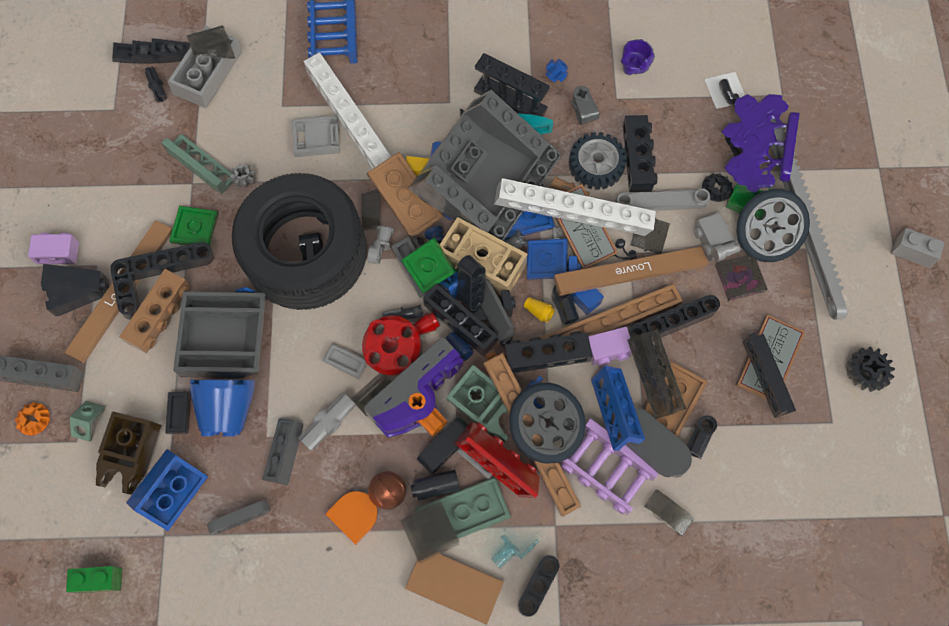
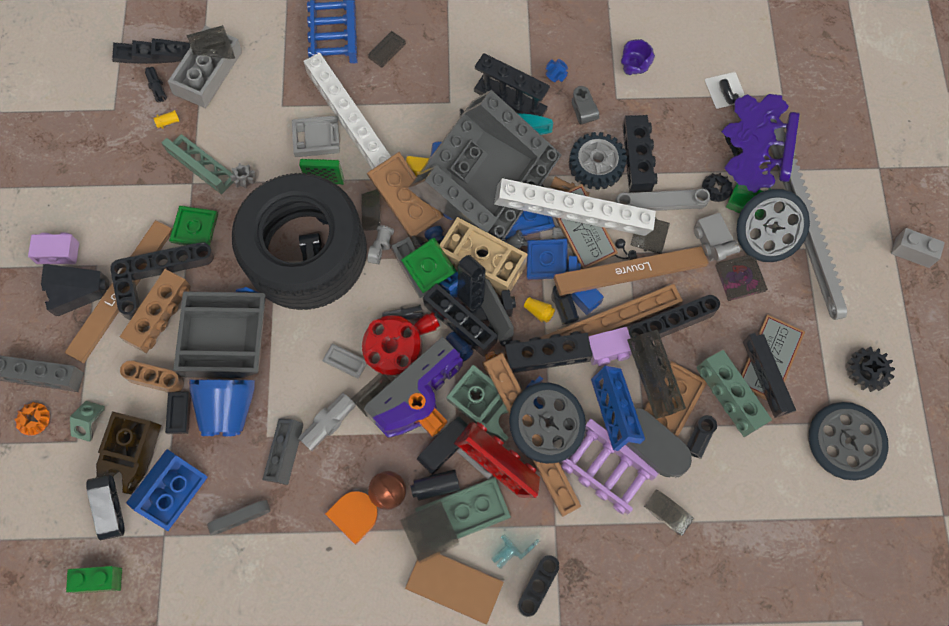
none -> beam [86,474,125,541]
none -> medium nougat beam [120,361,184,392]
none -> yellow pin [153,110,180,129]
none -> green tile [299,159,344,185]
none -> clear smoke tile [368,31,406,68]
none -> sand green brick [696,350,772,437]
none -> wedge [809,402,889,481]

